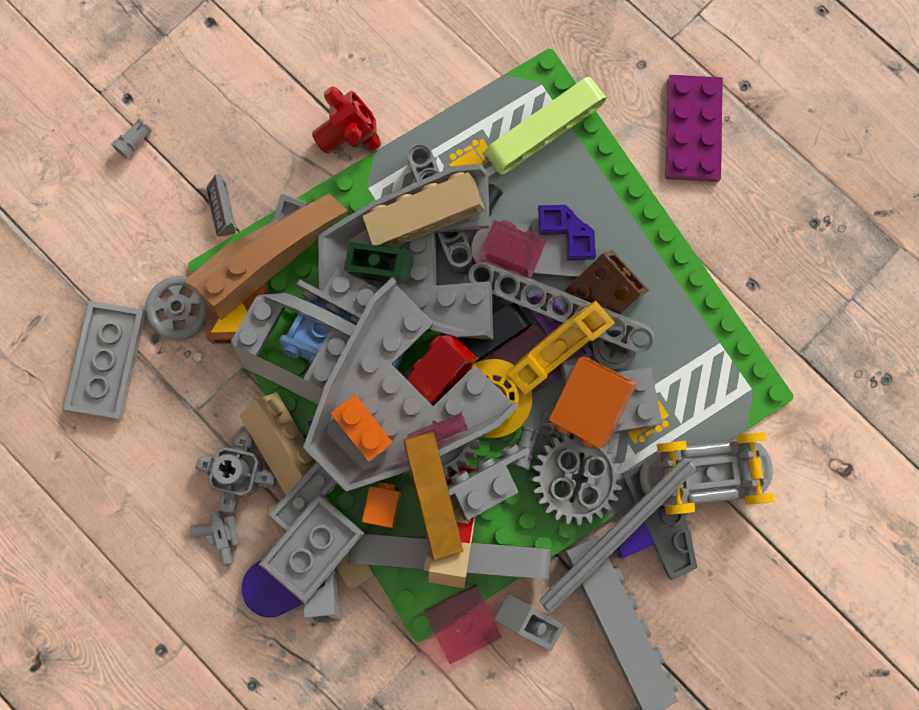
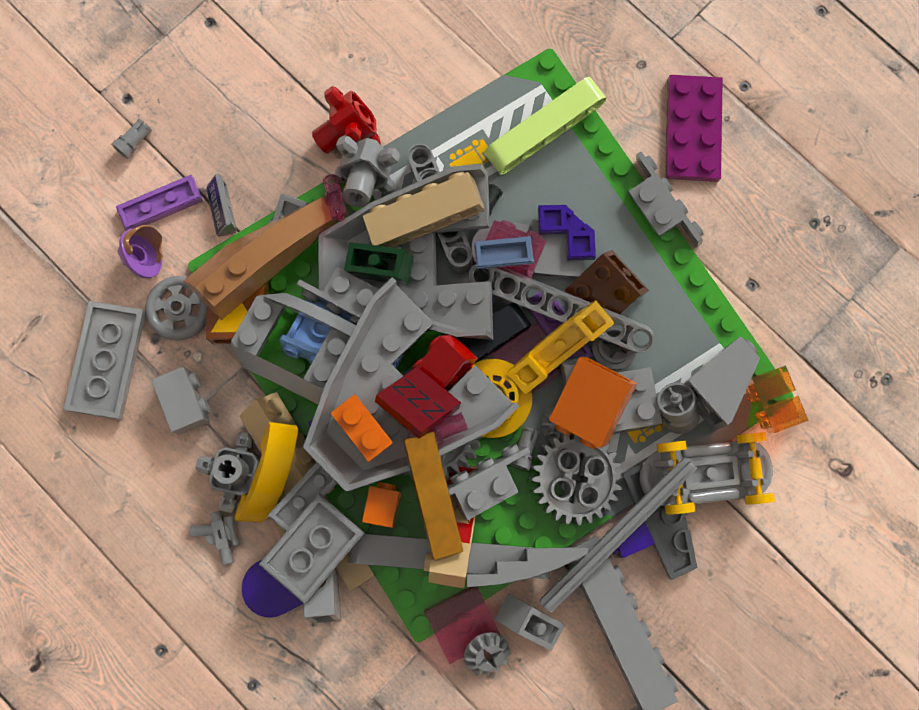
none -> medium lavender tile [116,175,203,231]
none -> medium lavender piece [117,225,163,279]
none -> light grey brick [151,366,211,435]
none -> yellow slope [234,422,298,523]
none -> clear pink axle [323,174,347,222]
none -> light grey piece [334,135,400,207]
none -> dark red tile [375,367,461,439]
none -> light grey gear [464,632,511,677]
none -> light grey slope [467,547,588,587]
none -> sand blue tile [474,236,534,269]
none -> light grey bracket [628,152,704,247]
none -> light grey wheel [657,382,700,434]
none -> light grey slope [684,336,760,431]
none -> clear orange piece [745,365,809,433]

